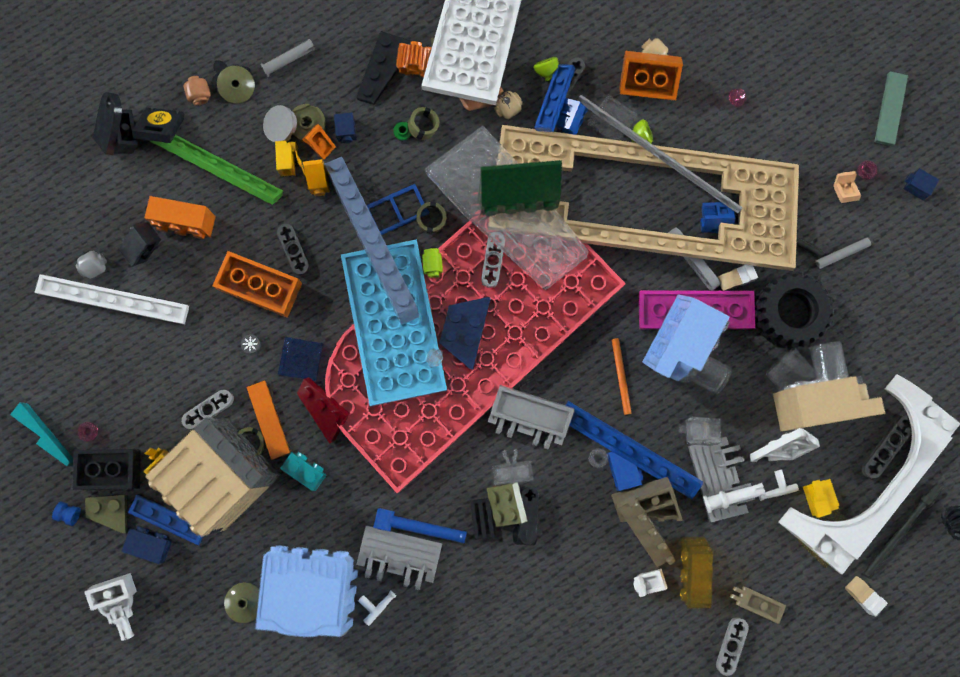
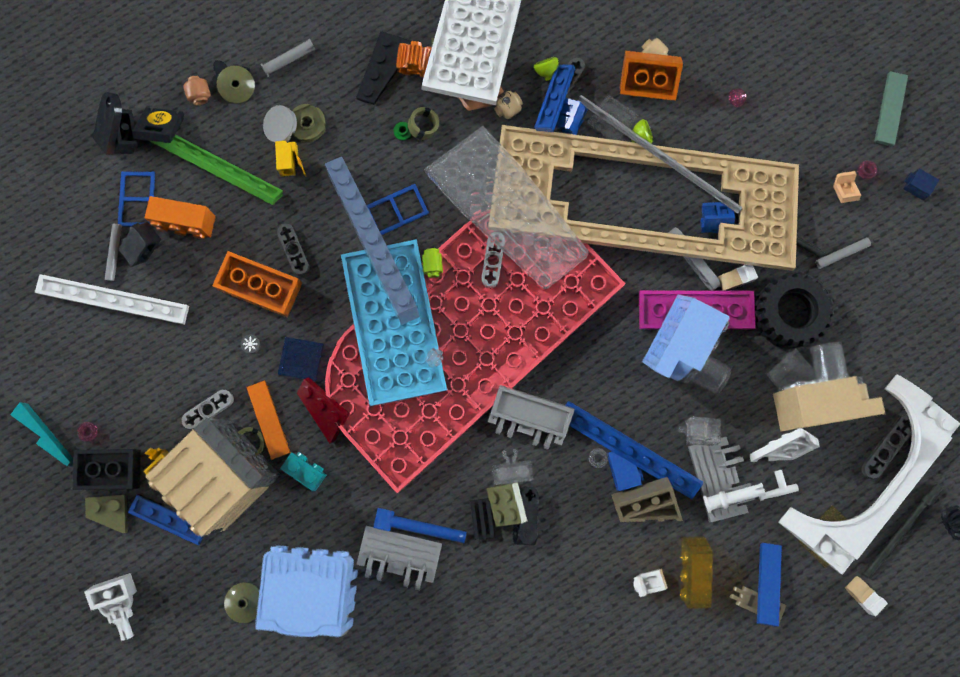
blue wheel [52,501,81,526] -> none
light grey head [76,251,107,279] -> none
dark blue brick [121,526,172,564] -> none
orange slope [302,124,336,160] -> none
light orange slope [303,159,330,196] -> none
dark blue brick [334,112,357,144] -> none
white piece [358,591,396,626] -> none
olive piece [416,202,447,233] -> none
dark blue wing [439,297,491,370] -> none
dark green slope [478,160,562,216] -> none
orange bar [612,338,632,415] -> none
dark tan hinge [617,495,675,567] -> none
light grey beam [716,617,749,676] -> none
yellow piece [803,479,839,518] -> none
none -> light grey piece [104,224,122,281]
none -> blue window [118,172,155,227]
none -> blue tile [757,543,782,627]

